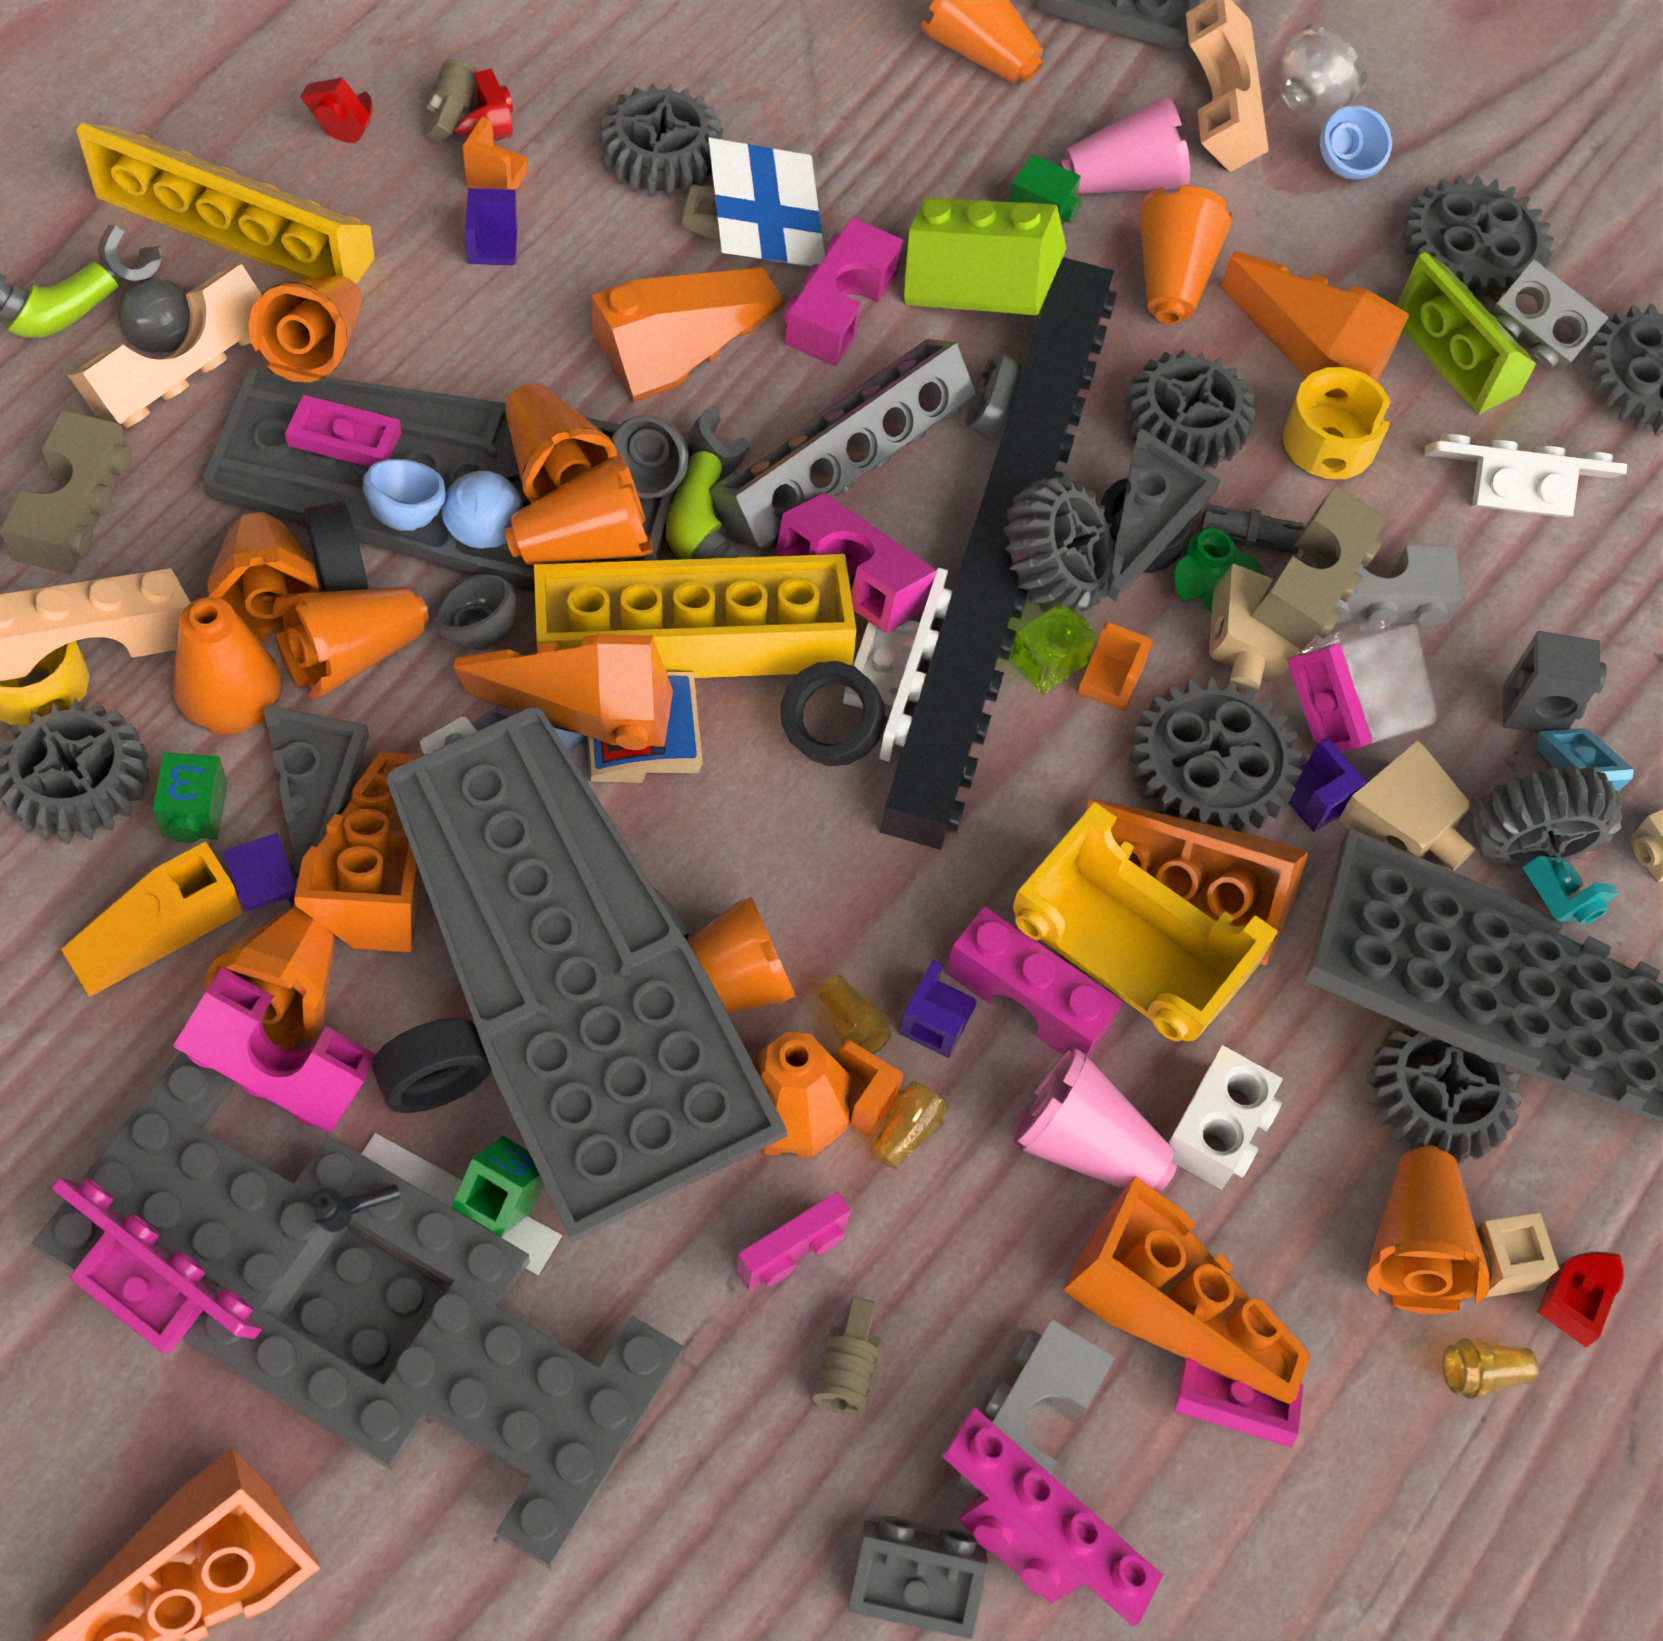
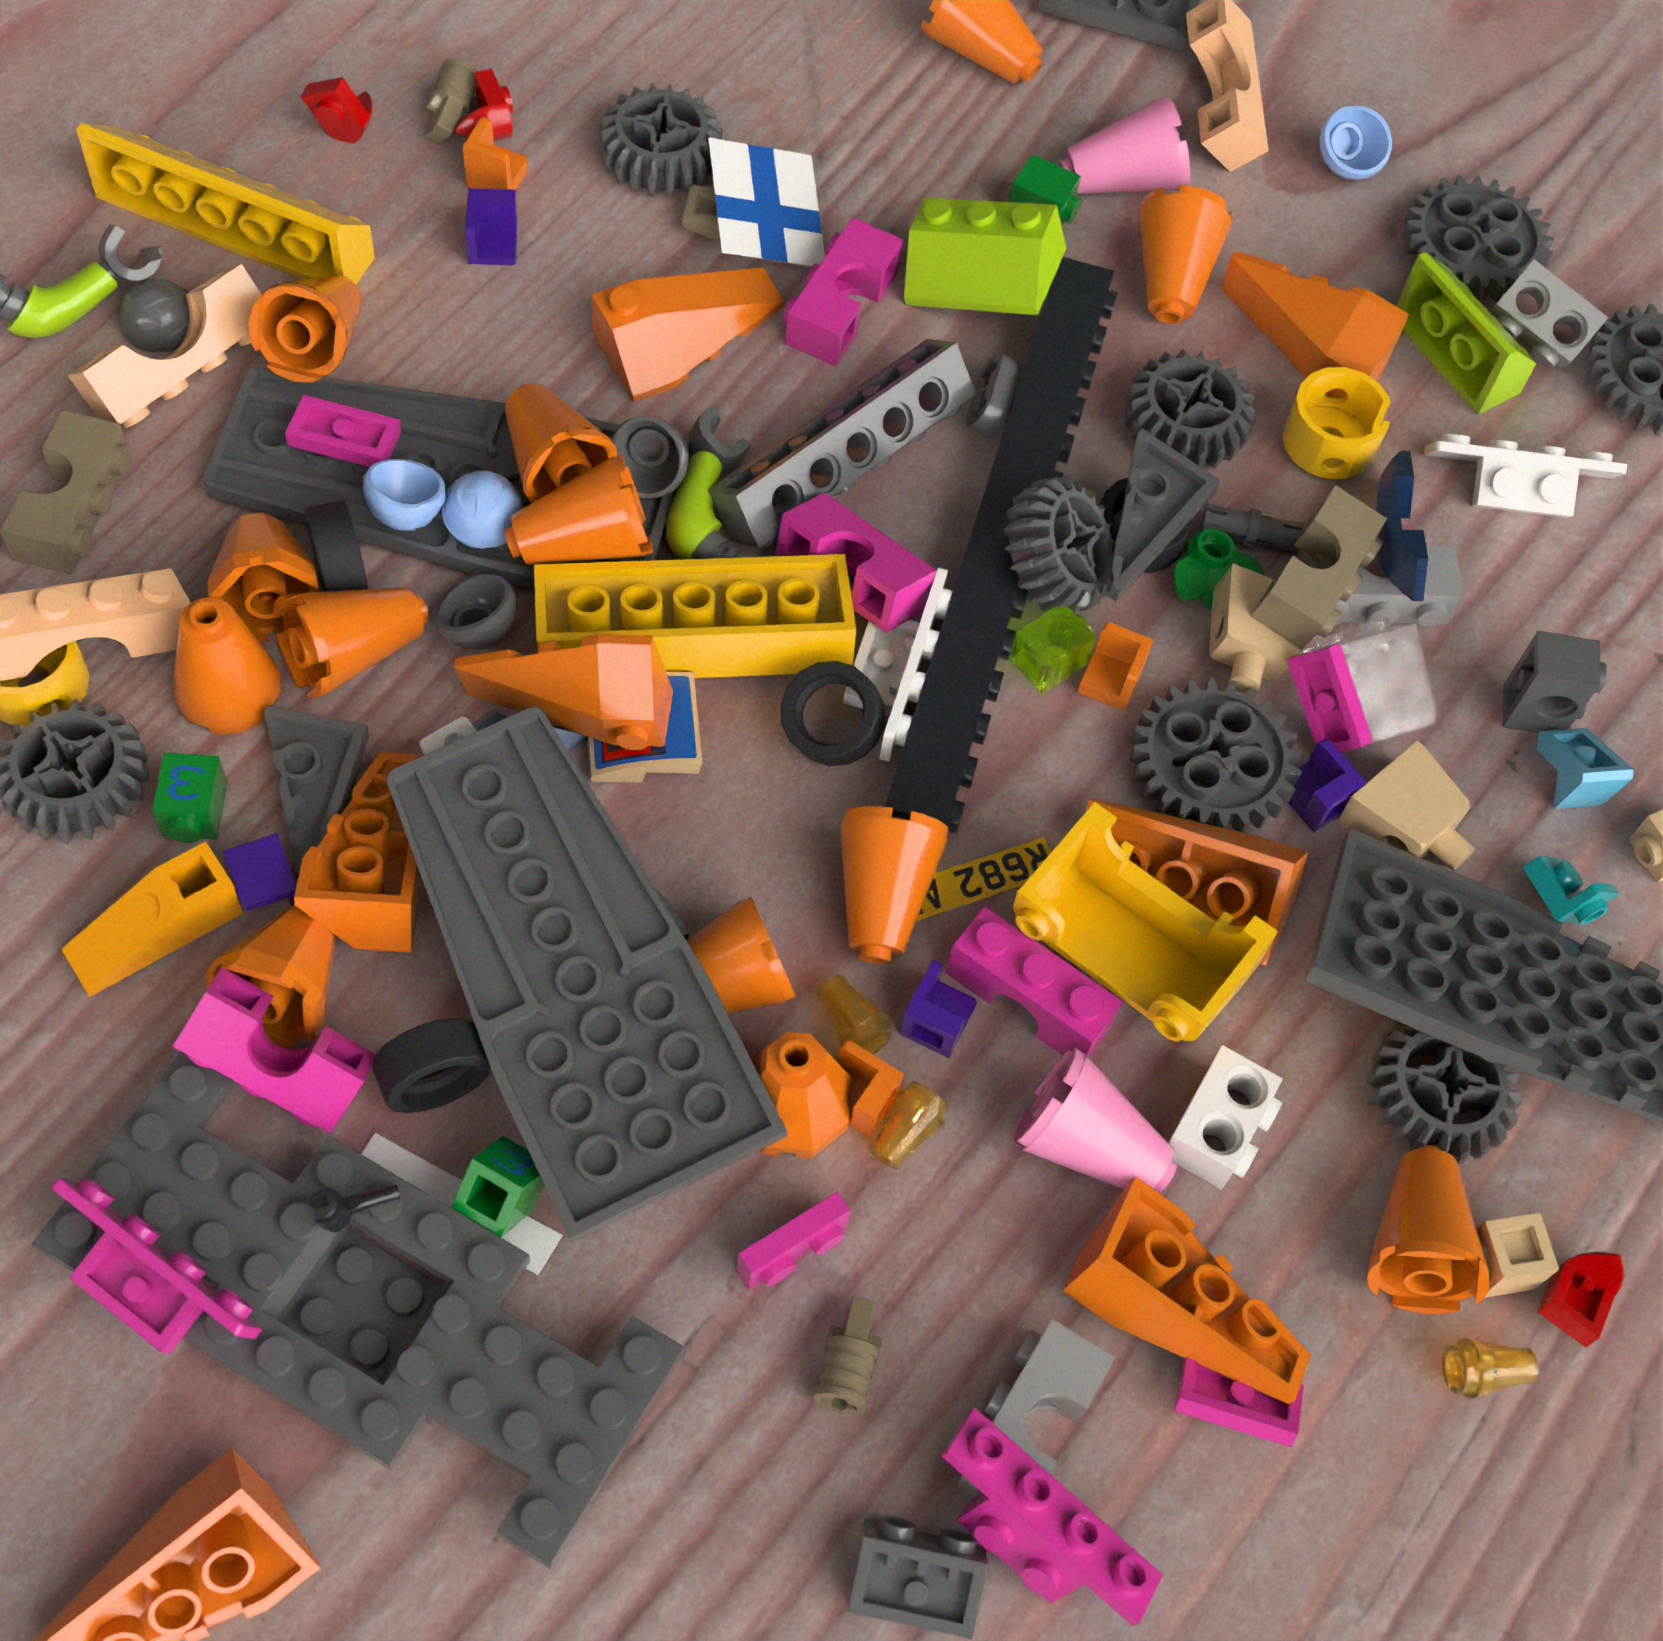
clear cylinder [1278,24,1367,116] -> none
dark grey gear [1473,765,1623,869] -> none
none -> orange cone [840,806,948,965]
none -> yellow sticker [916,837,1051,921]
none -> dark blue slope [1376,451,1428,601]

